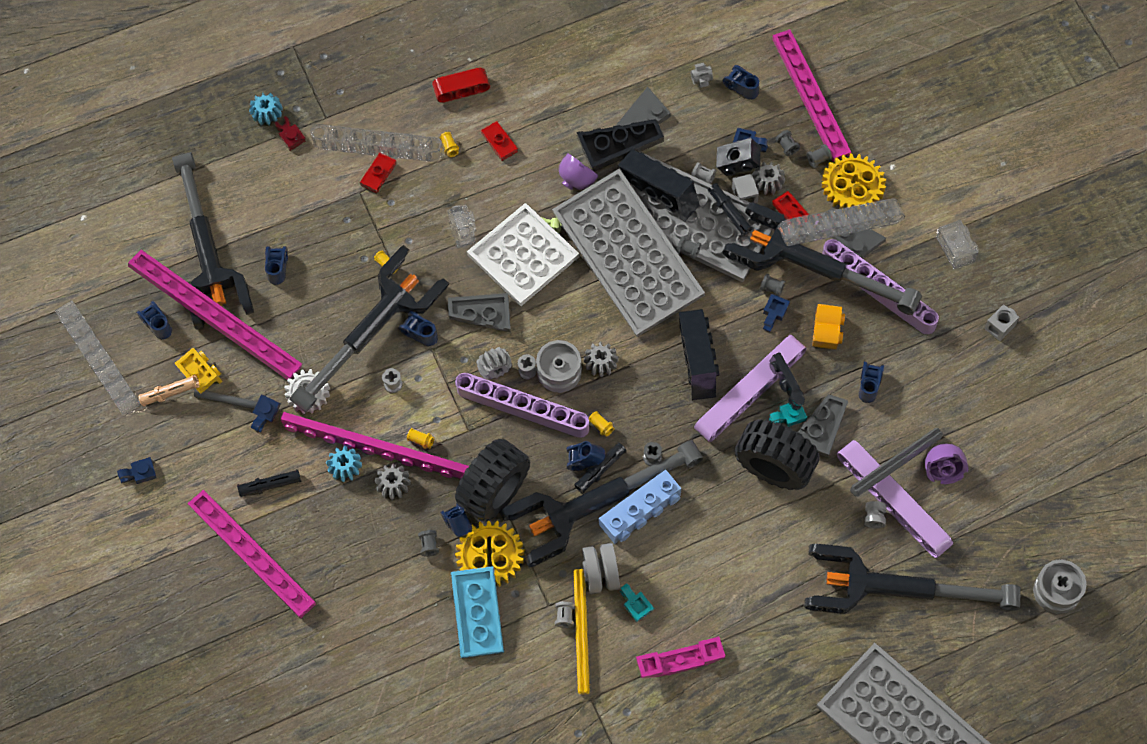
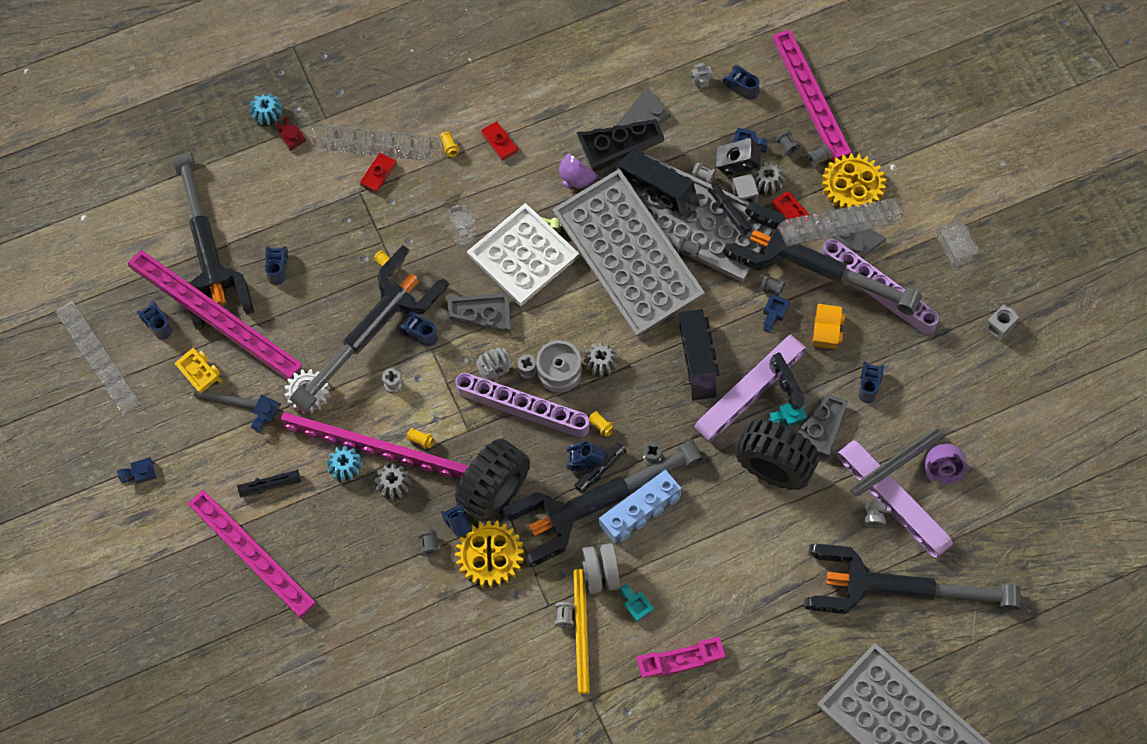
light nougat pin [139,375,199,407] -> none
red beam [432,67,490,103] -> none
medium azure tile [451,566,504,658] -> none
light grey wheel [1033,560,1087,614] -> none

